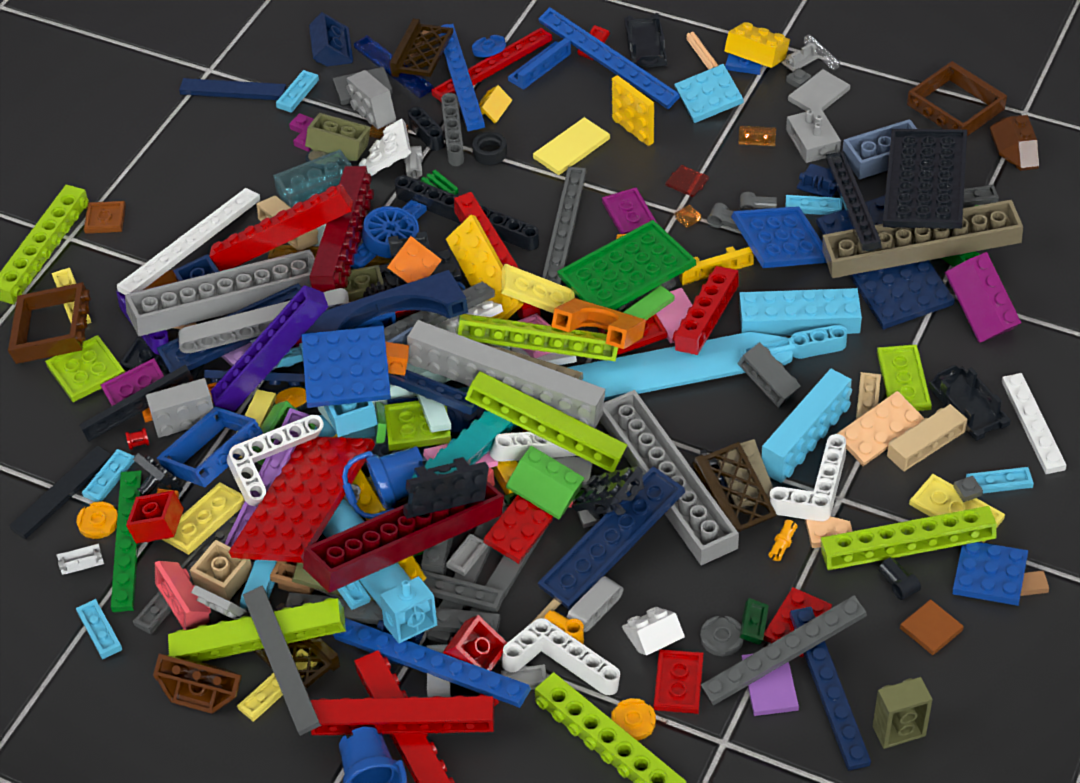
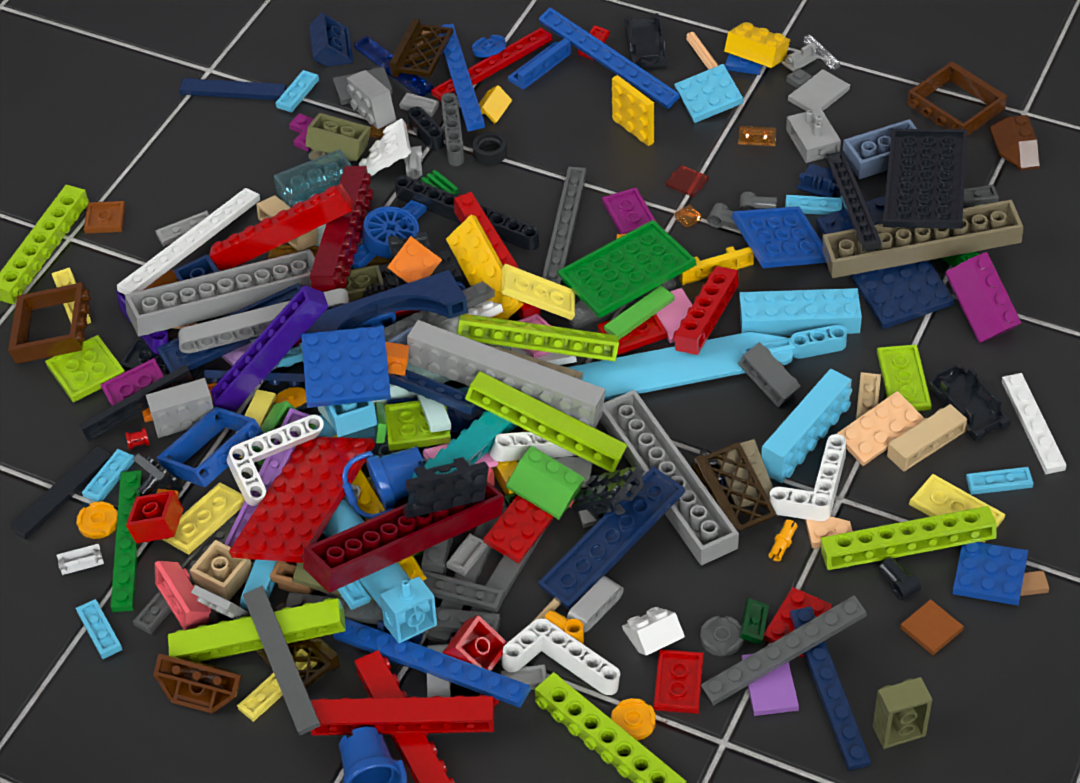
light yellow tile [533,117,610,175] -> none
orange arch [551,298,646,349] -> none
dark grey plate [953,476,983,502] -> none
none -> light grey tile [155,211,209,247]
none -> light grey tile [399,93,439,117]

